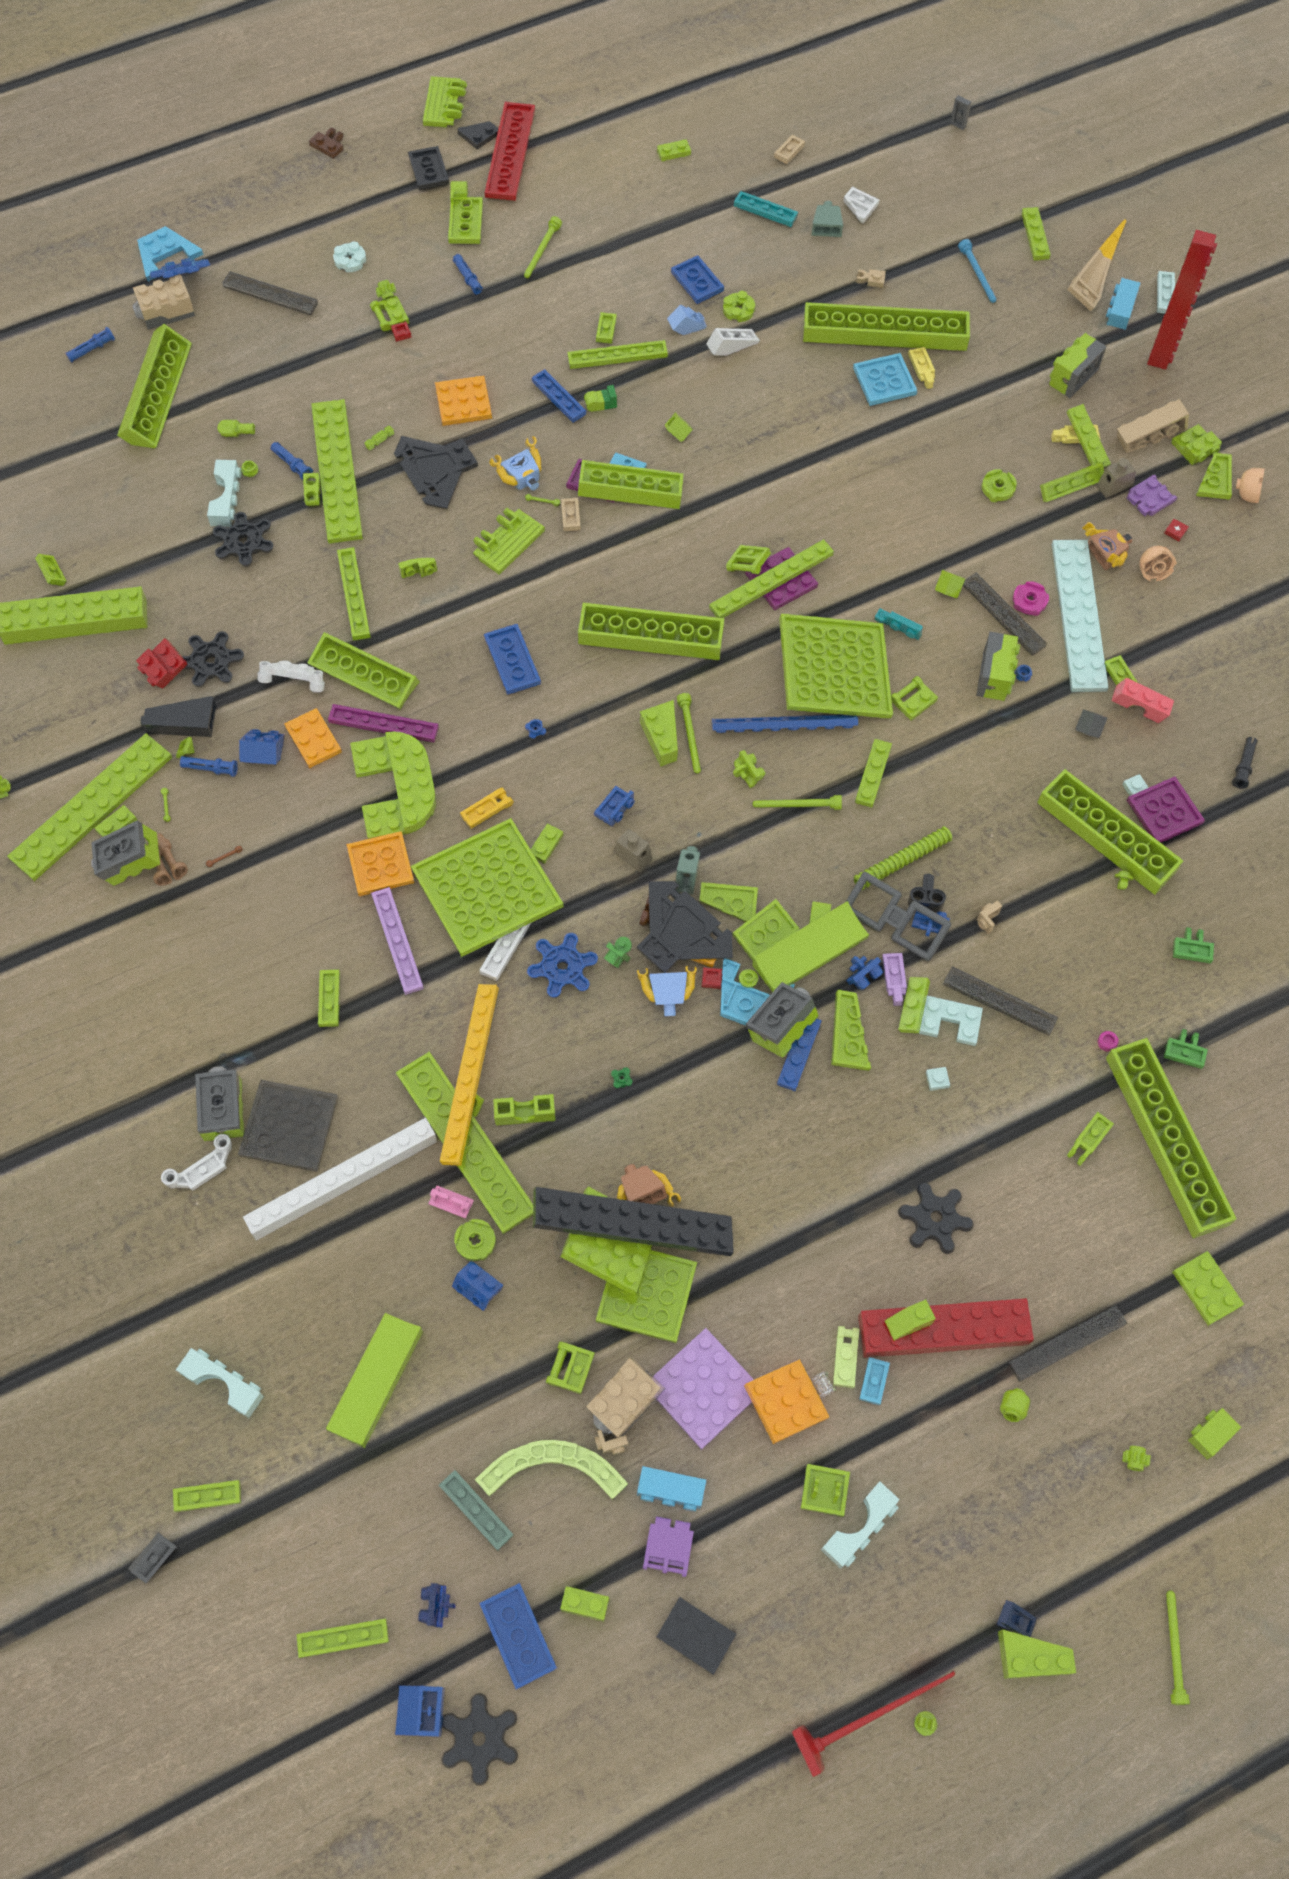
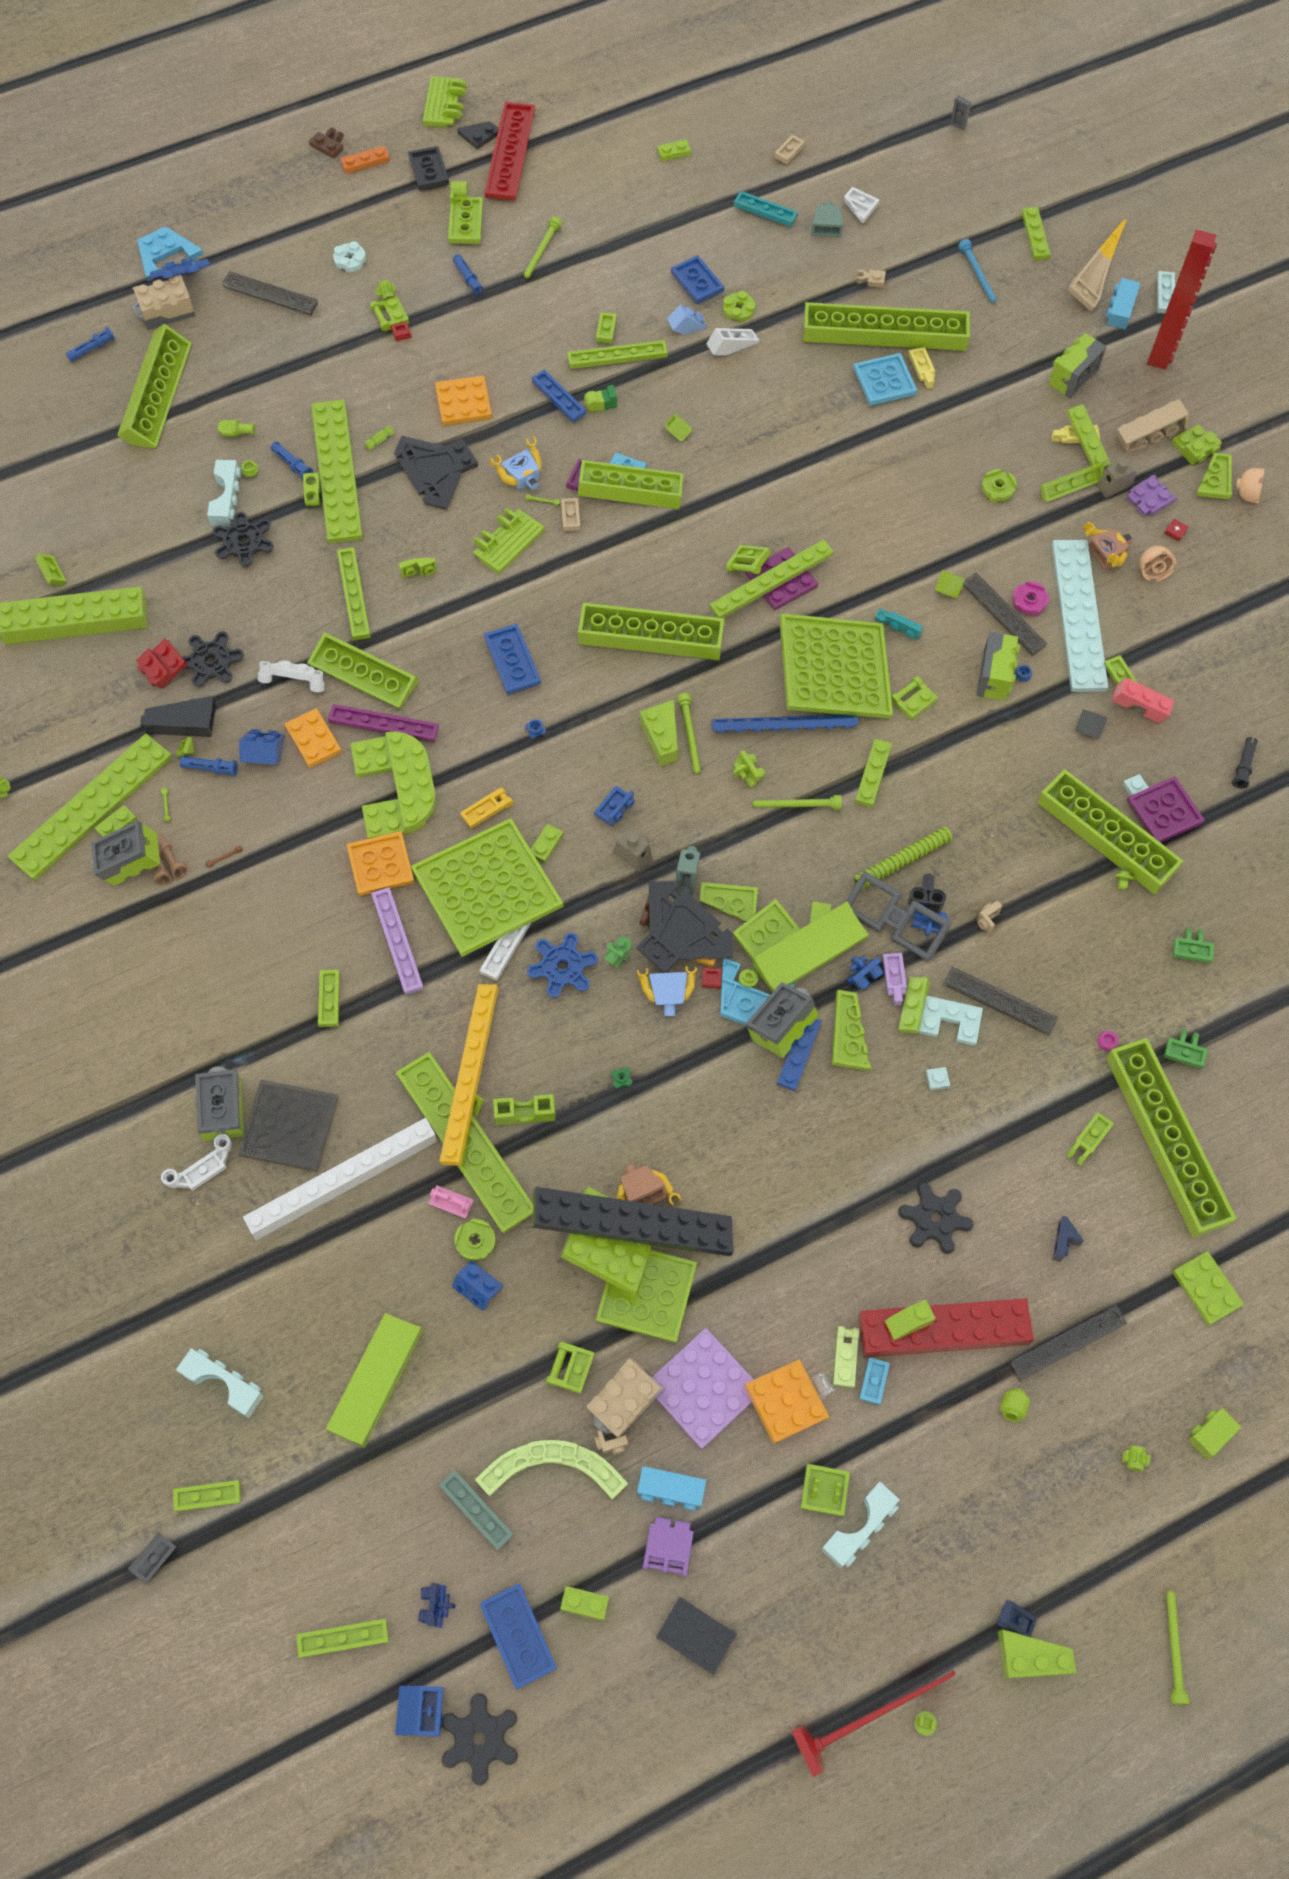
none -> orange plate [340,146,390,174]
none -> dark blue slope [1052,1216,1084,1262]

